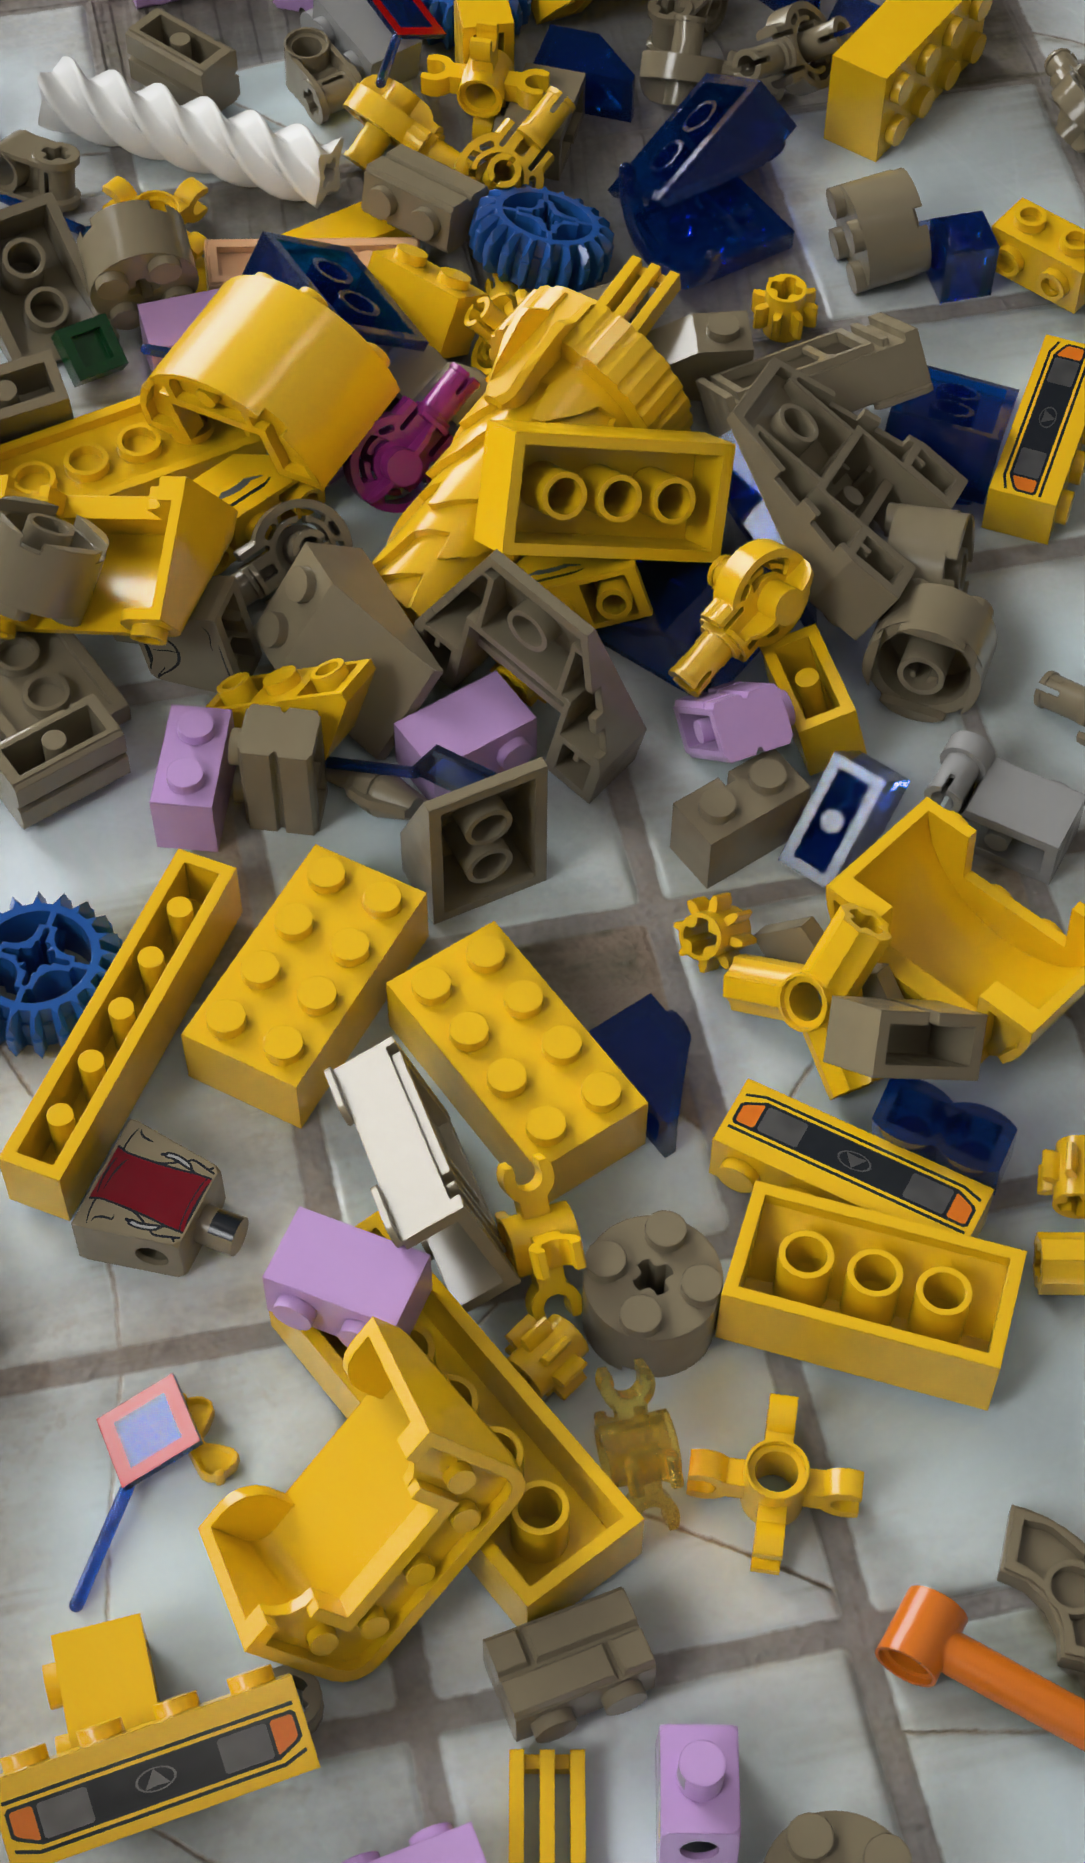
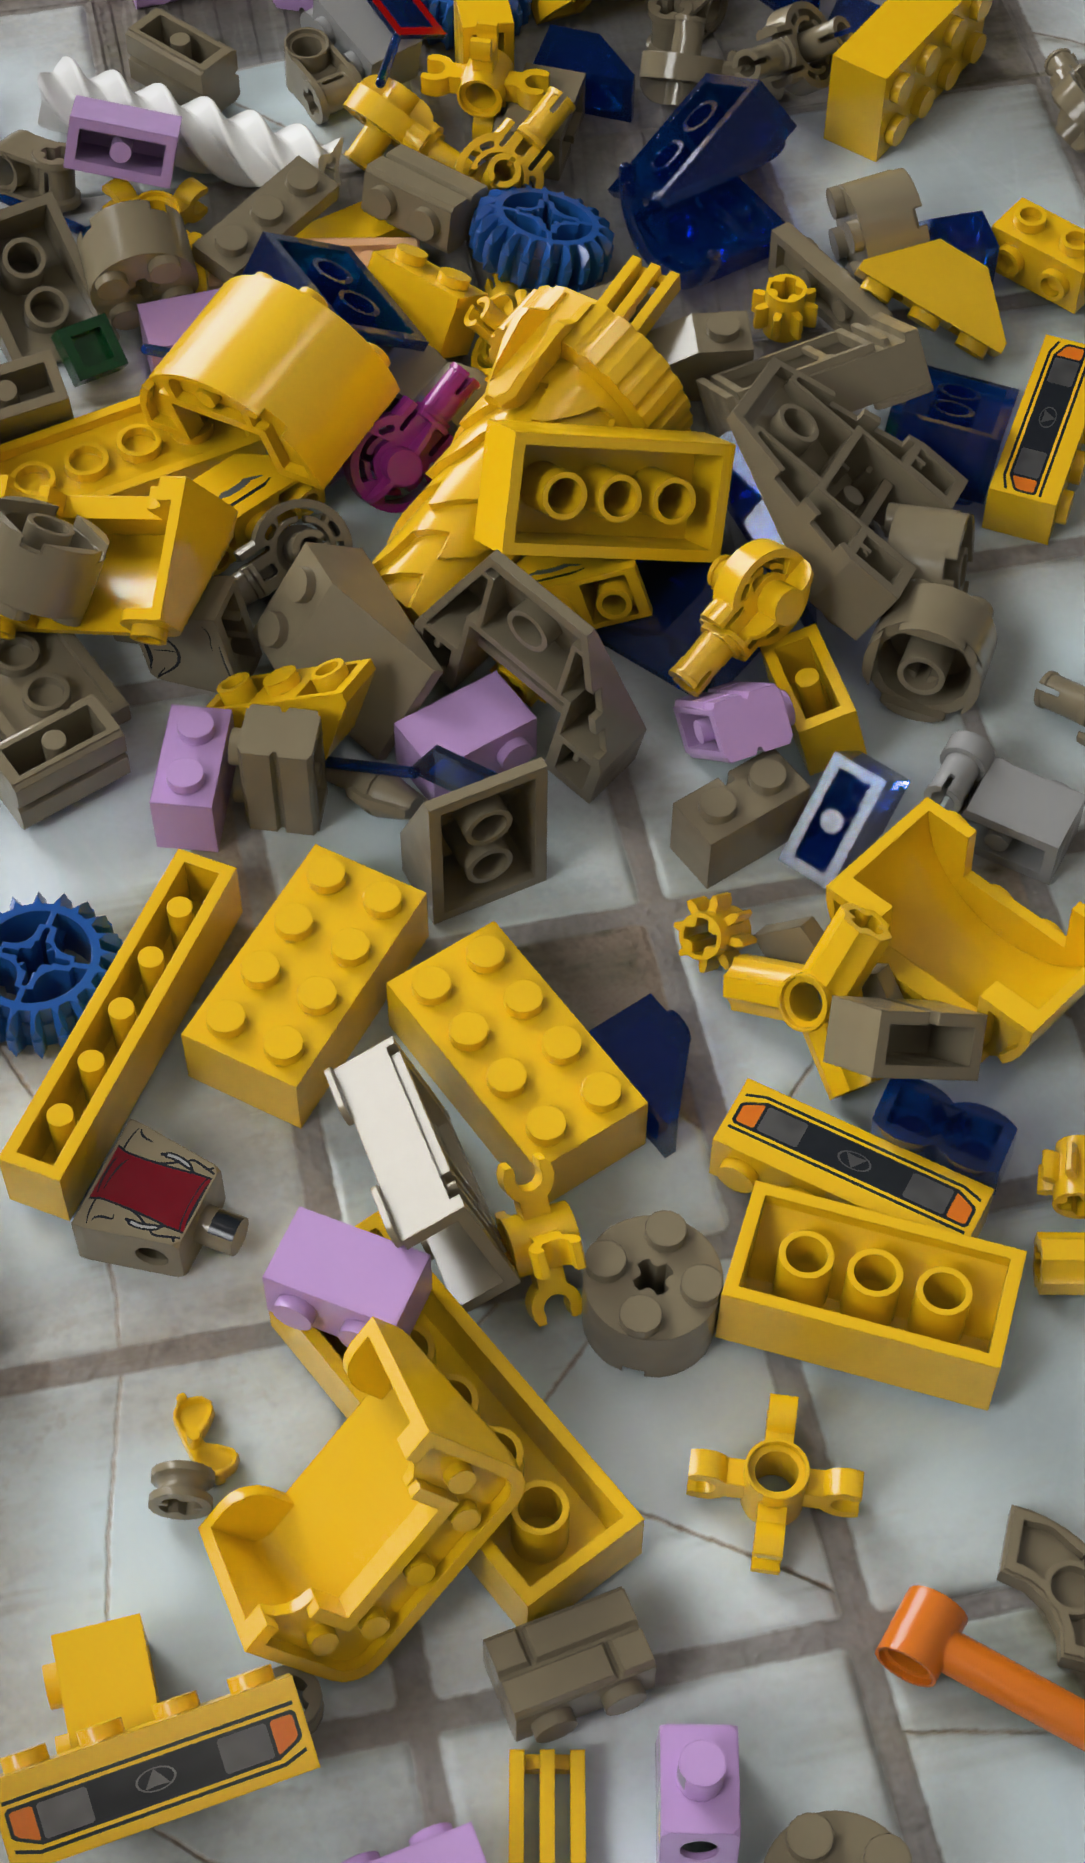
piece [69,1373,203,1612] -> none
yellow gear [504,1313,589,1401] -> none
clear yellow pin [594,1358,684,1531] -> none
none -> lavender brick [63,95,182,189]
none -> dark tan bush [148,1460,215,1520]
none -> dark tan plate [192,155,340,283]
none -> dark tan plate [768,221,893,332]
none -> yellow slope [854,239,1007,360]

